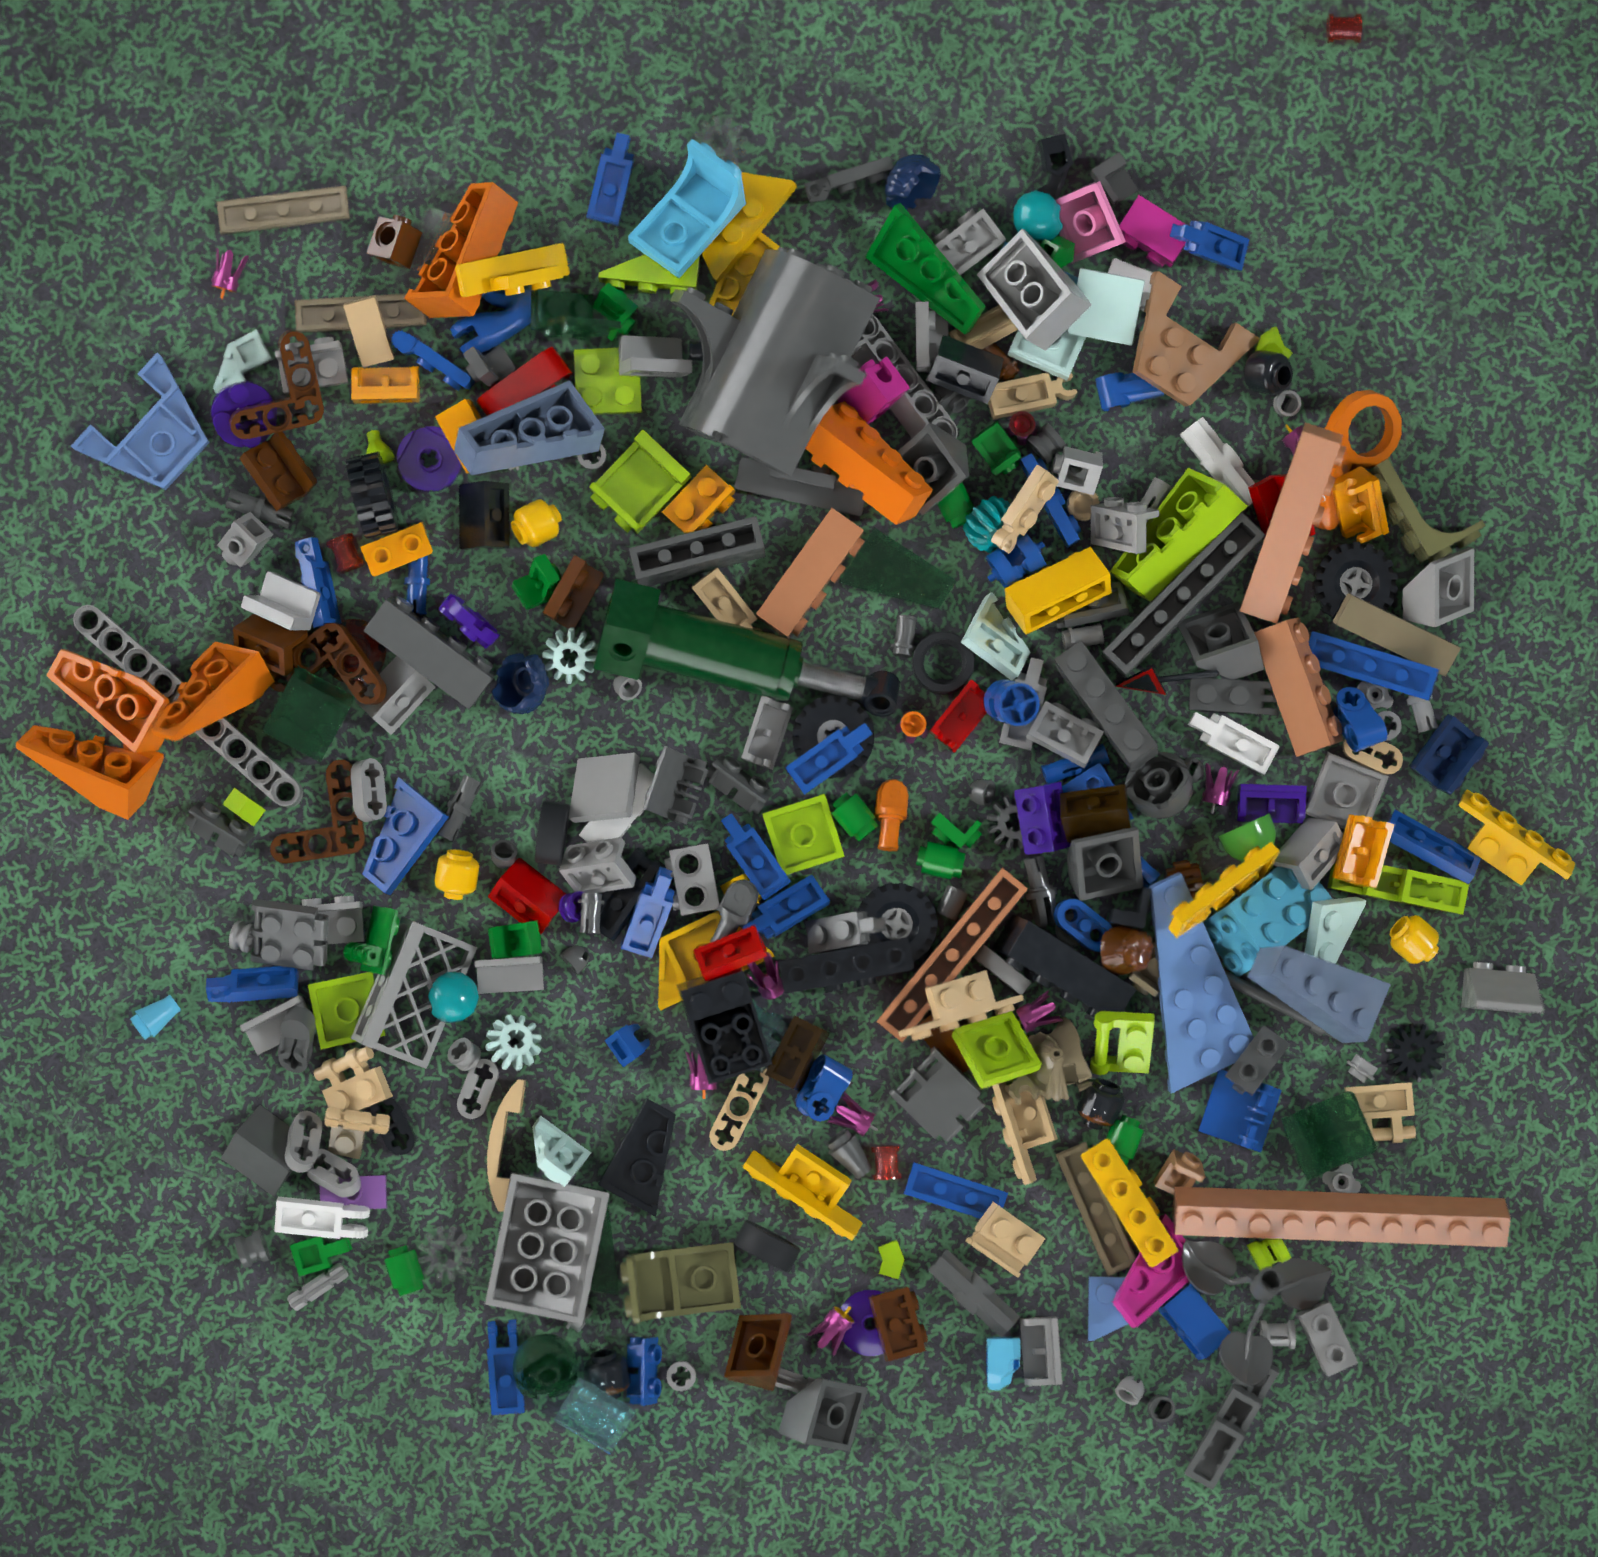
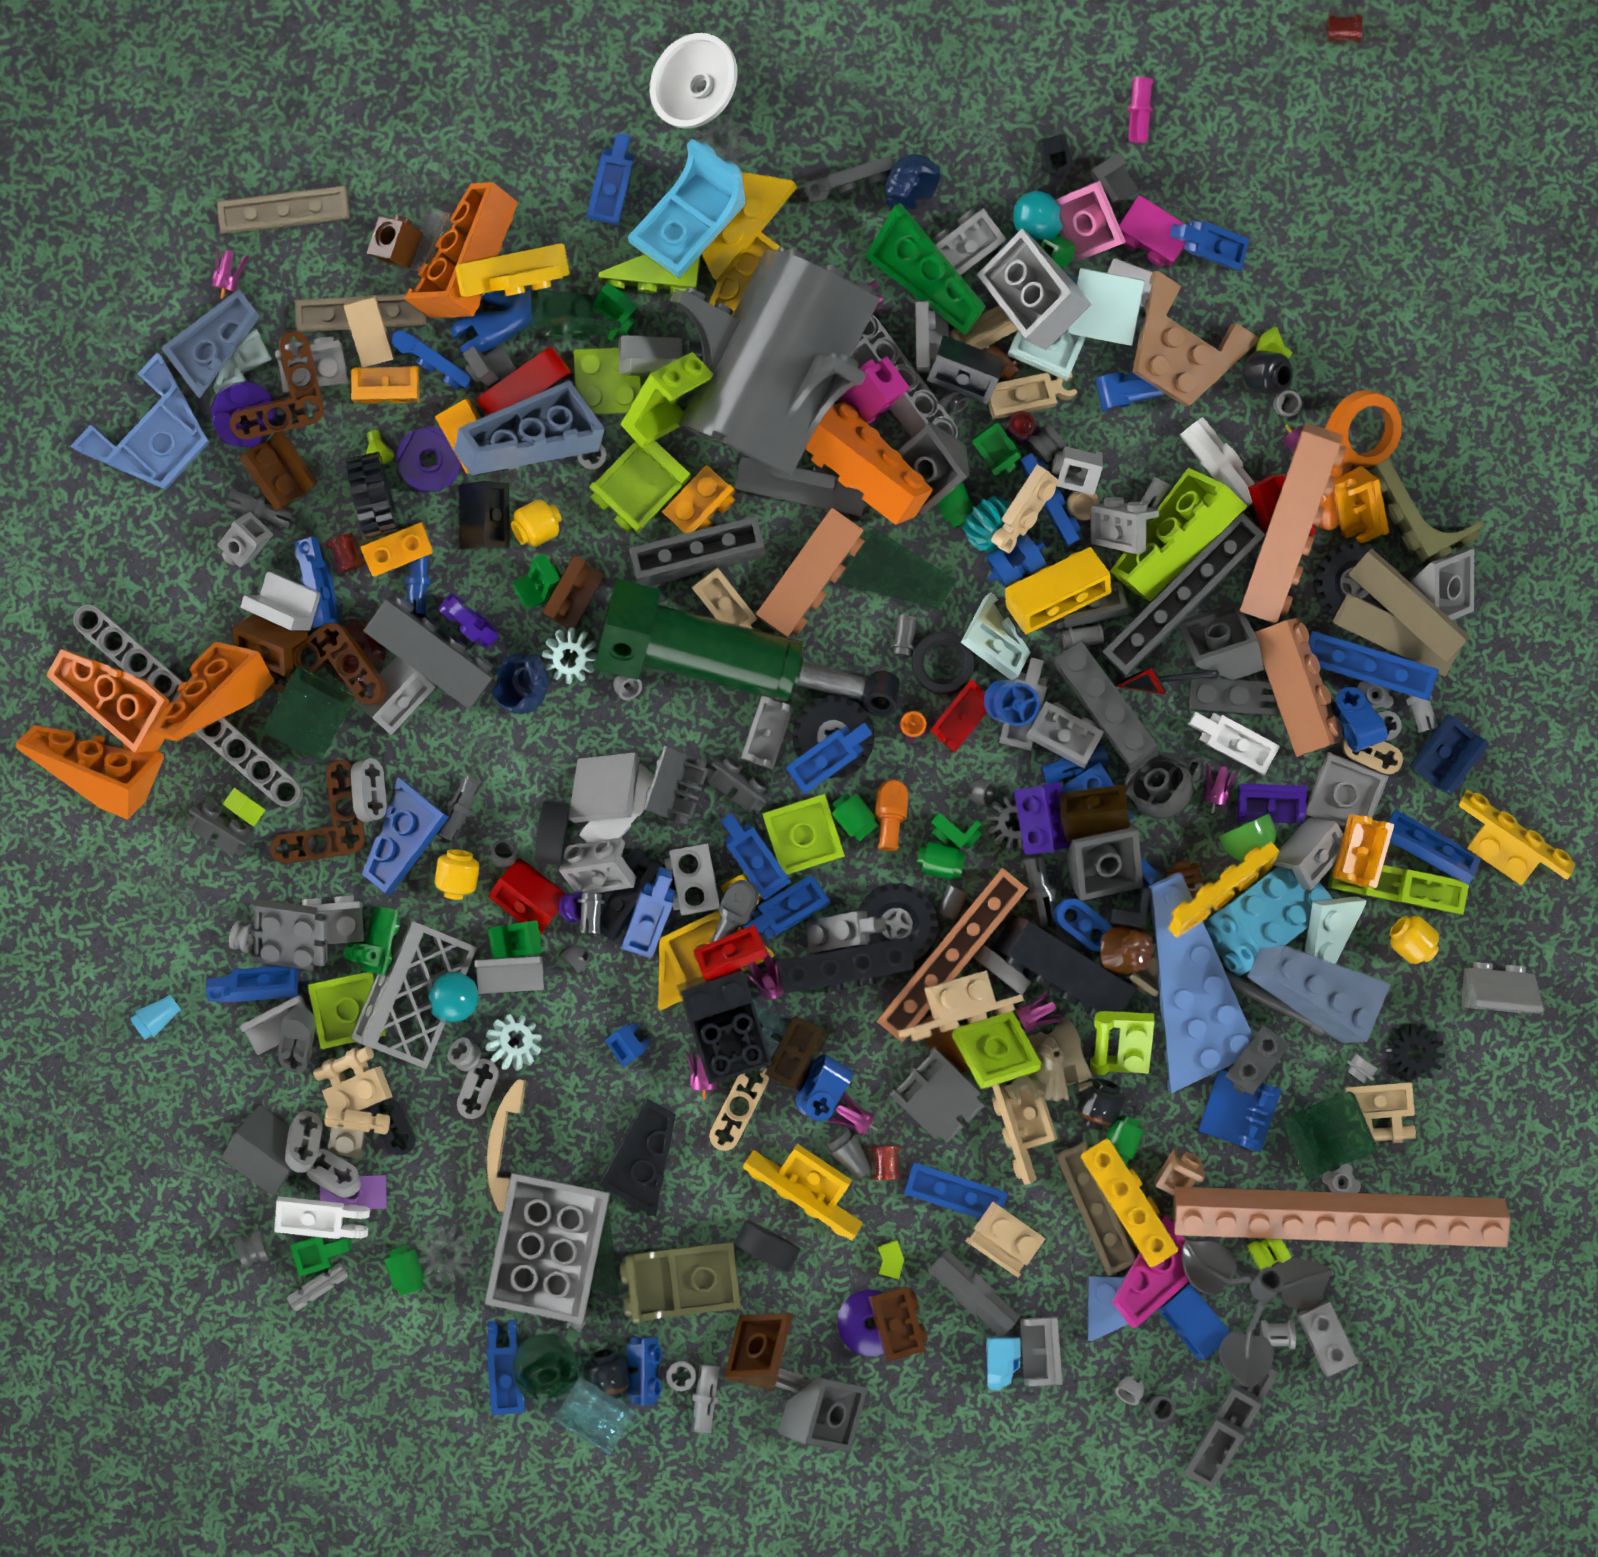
light aqua wing [532,1115,591,1187] -> none
flat silver piece [807,1306,855,1356] -> none
none -> sand blue wing [161,289,260,398]
none -> lime panel [620,352,713,447]
none -> white dish [650,33,737,129]
none -> light grey pin [691,1364,720,1433]
none -> dark pink axle [1127,77,1153,144]
none -> dark tan tile [1348,549,1470,663]

